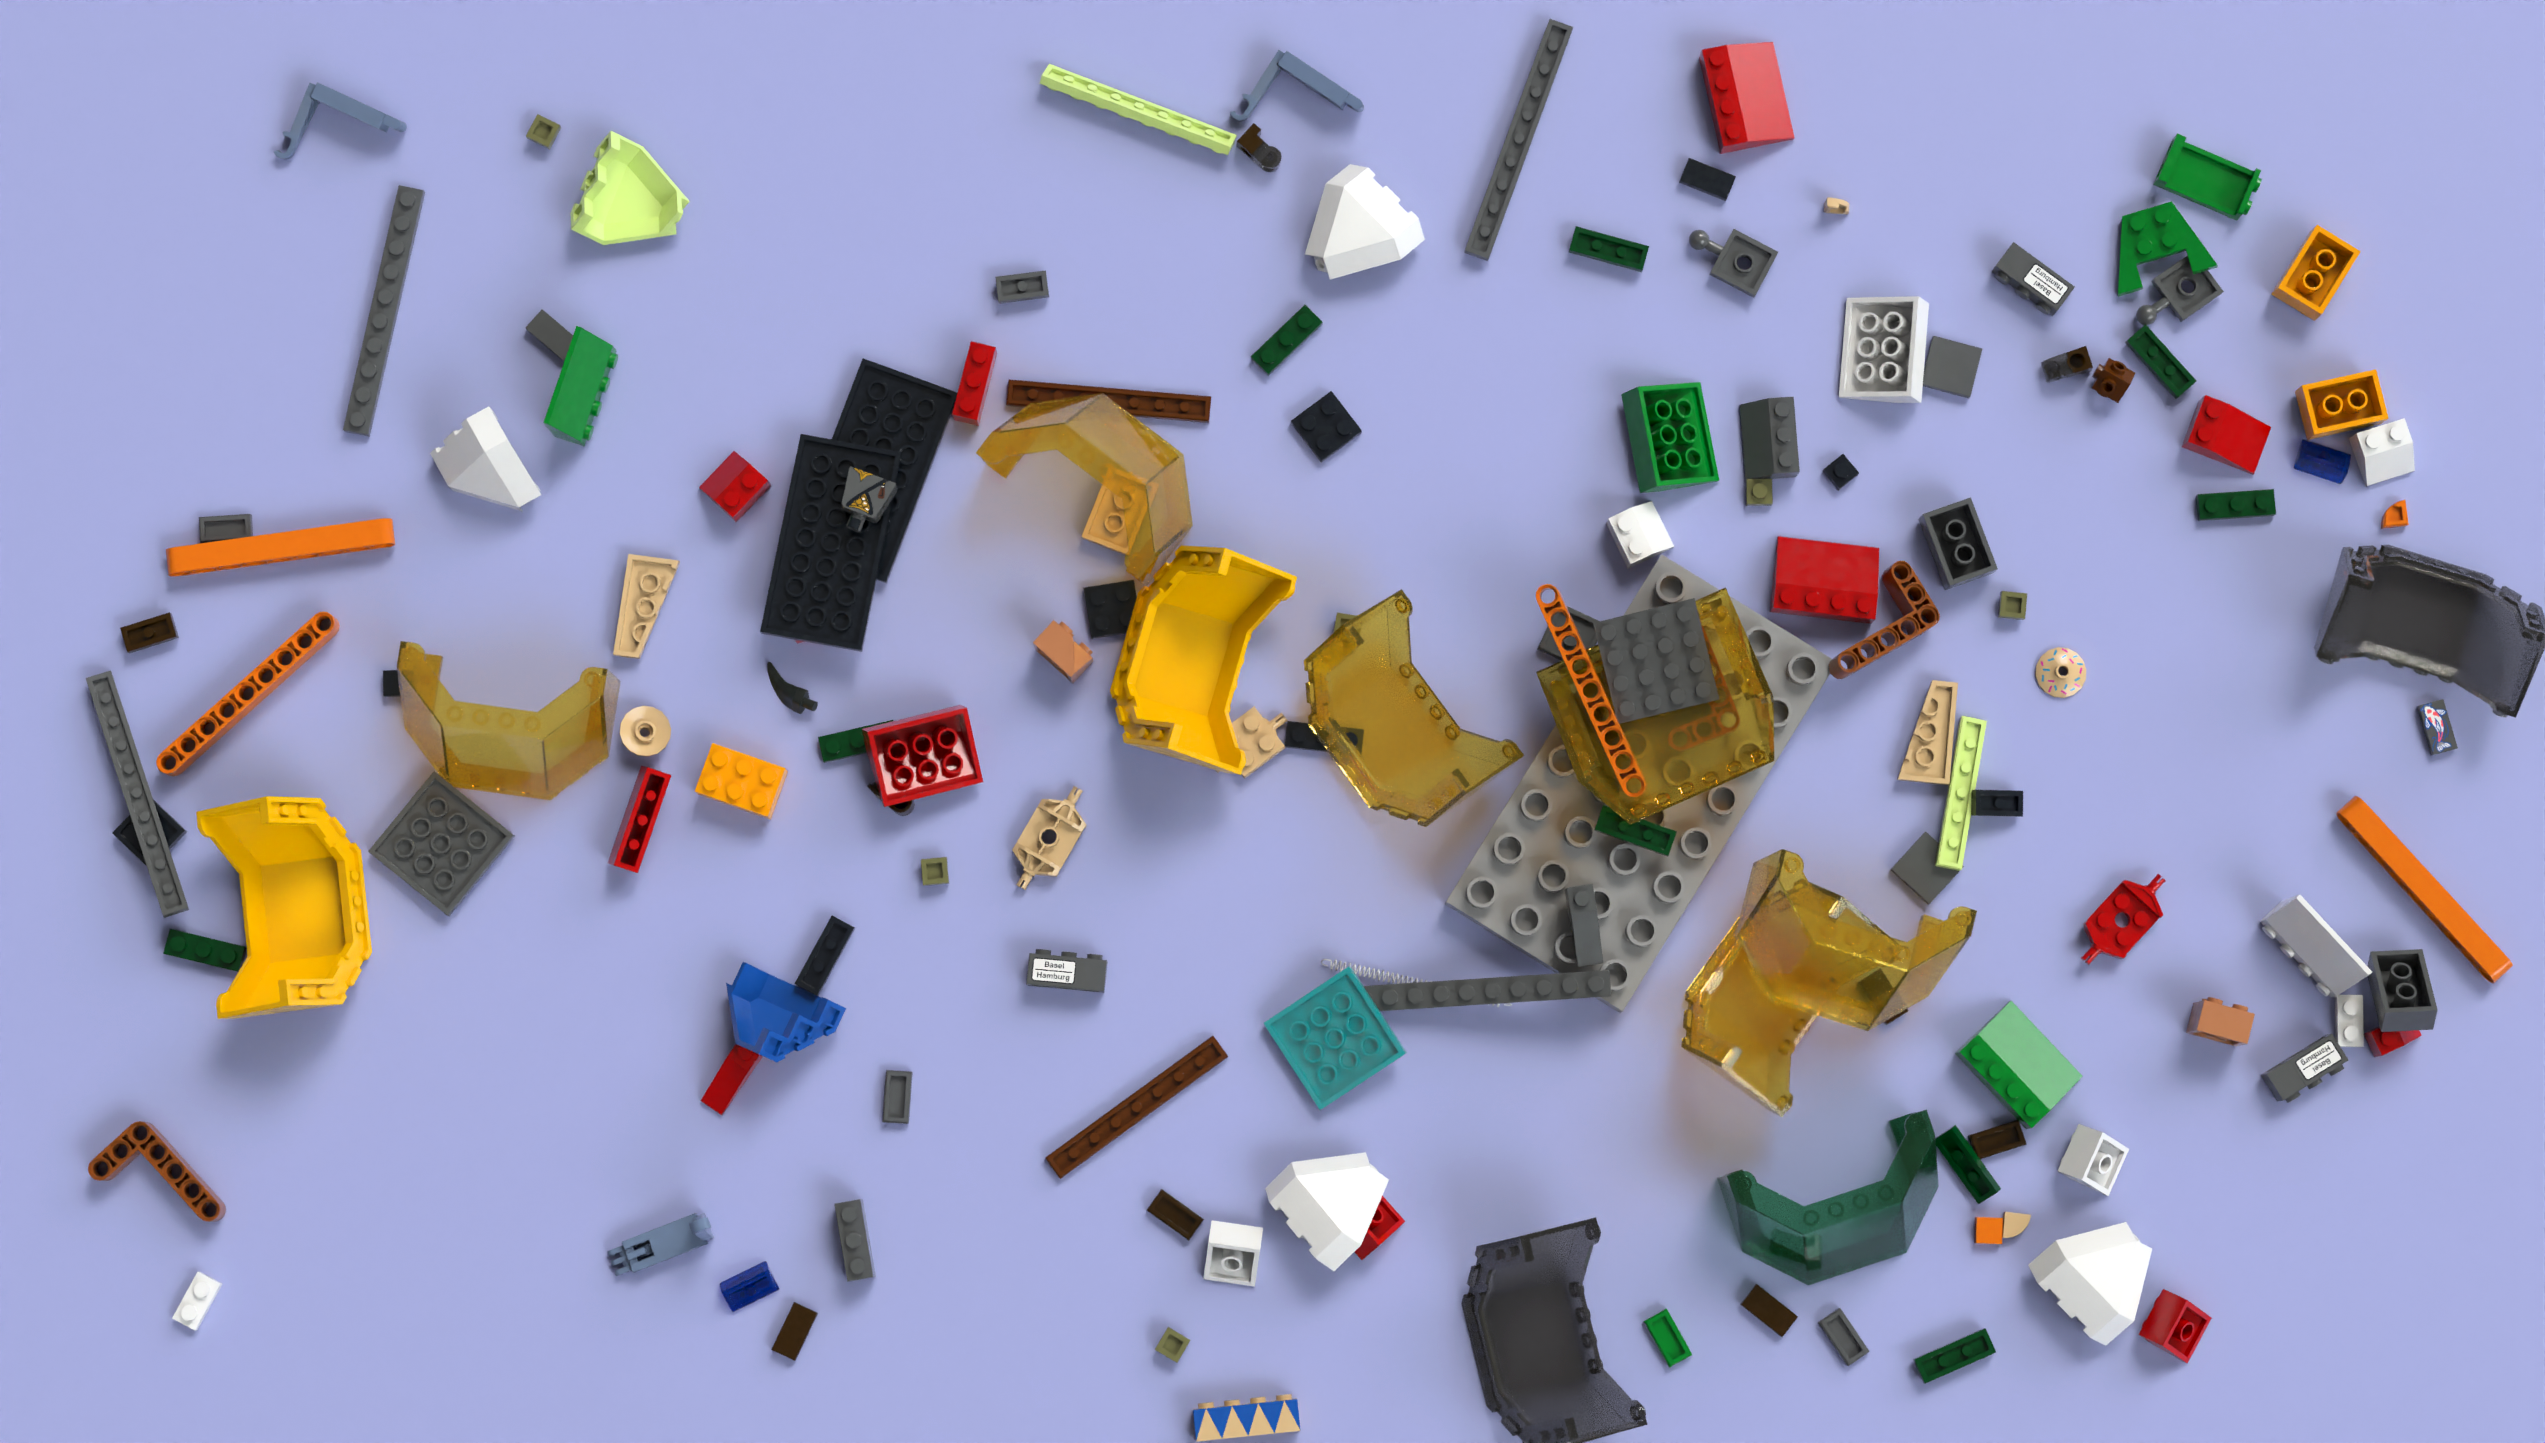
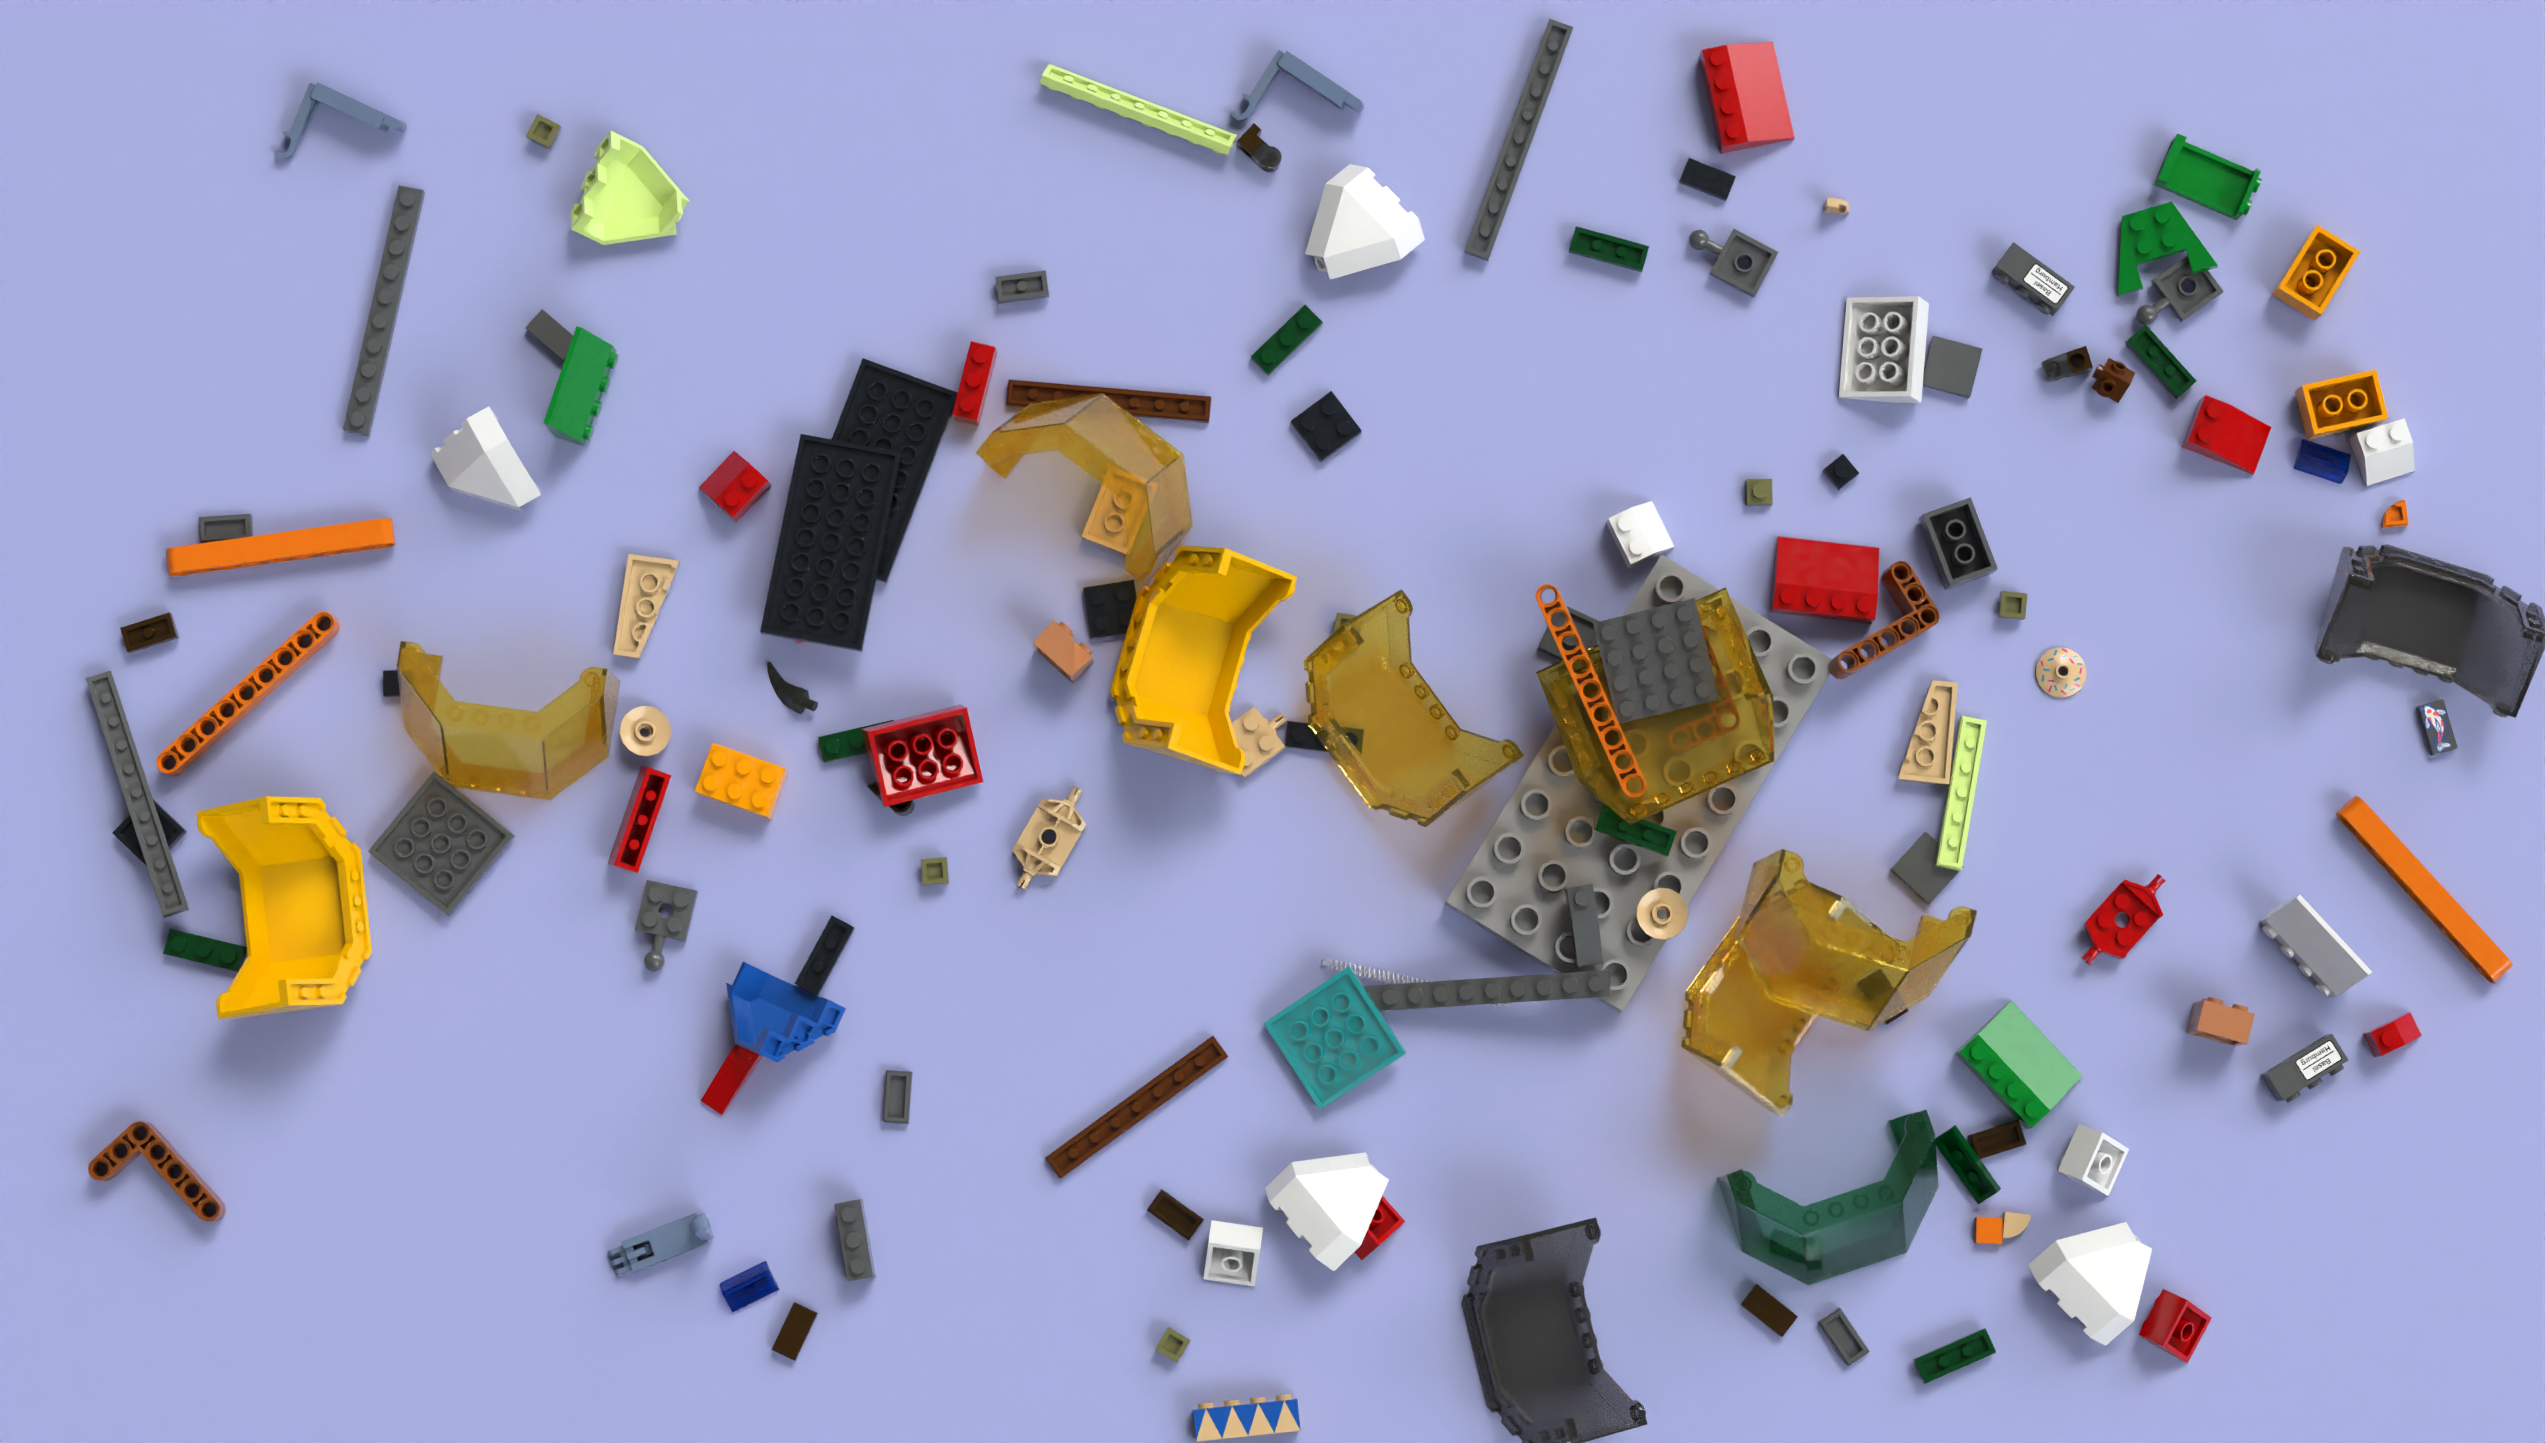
white plate [172,1272,222,1331] -> none
dark grey torso [841,466,898,532] -> none
dark grey brick [1026,949,1108,993] -> none
green slope [1621,382,1719,493] -> none
green tile [1643,1309,1692,1367] -> none
dark grey slope [1739,397,1800,481] -> none
black plate [1971,790,2023,817] -> none
dark green plate [2196,489,2276,521] -> none
white plate [2335,995,2364,1047] -> none
dark grey brick [2367,949,2438,1032] -> none
none -> dark grey plate [635,880,698,971]
none -> tan dish [1636,888,1688,940]

